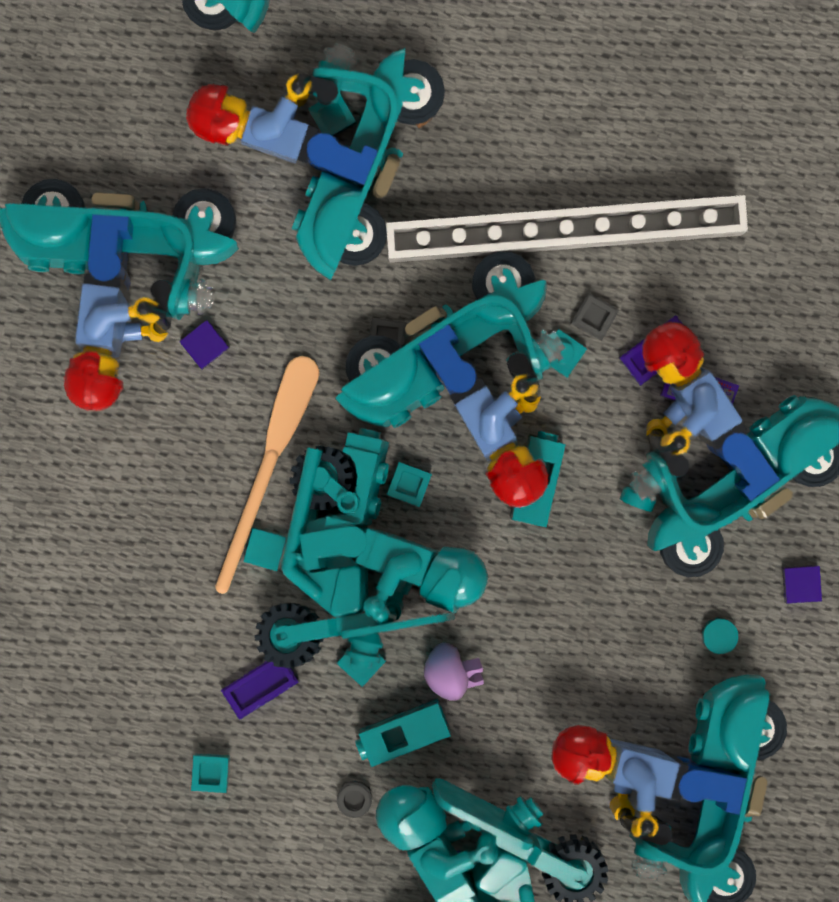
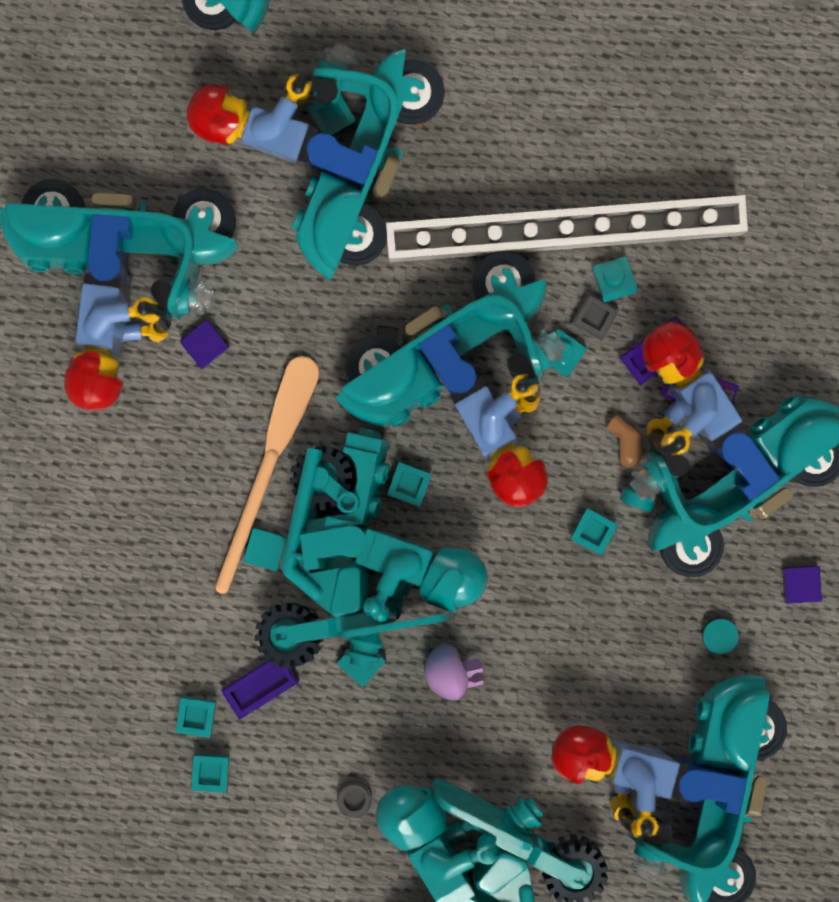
teal brick [355,698,451,767] -> none
teal brick [510,431,566,528] -> none
none -> teal plate [175,696,217,738]
none -> teal plate [569,508,618,556]
none -> teal plate [592,256,637,303]
none -> medium nougat arm [606,415,642,468]

